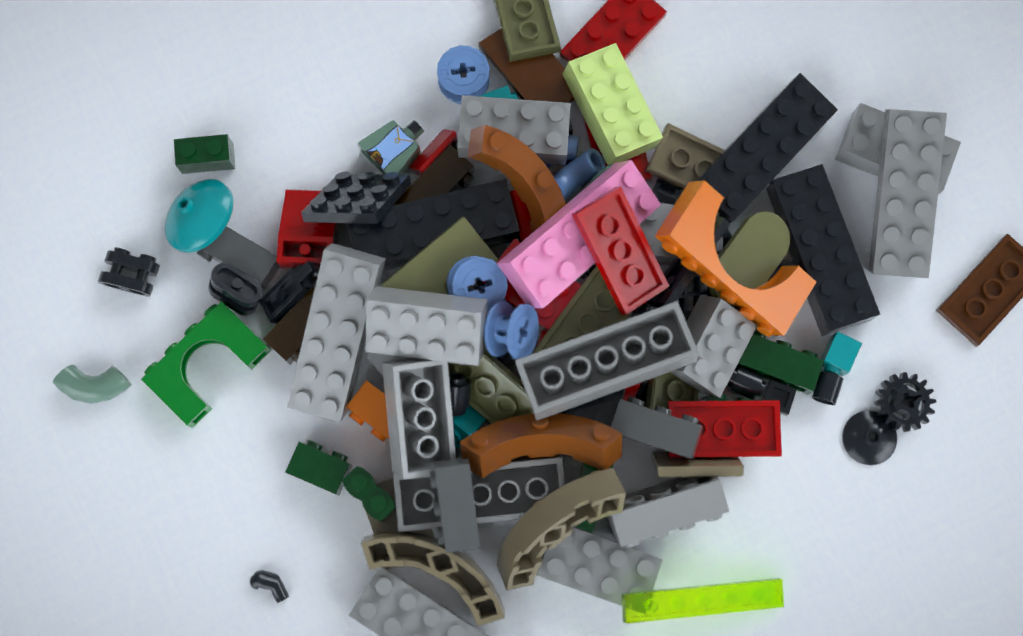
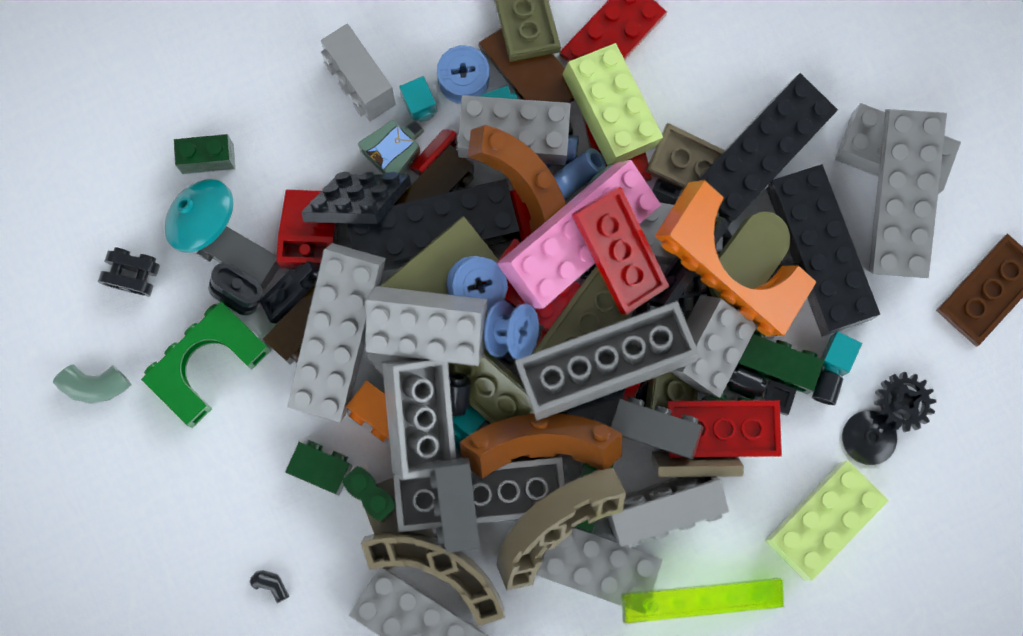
none -> light grey brick [321,23,396,121]
none -> teal brick [399,76,437,122]
none -> yellowish green brick [765,460,889,581]

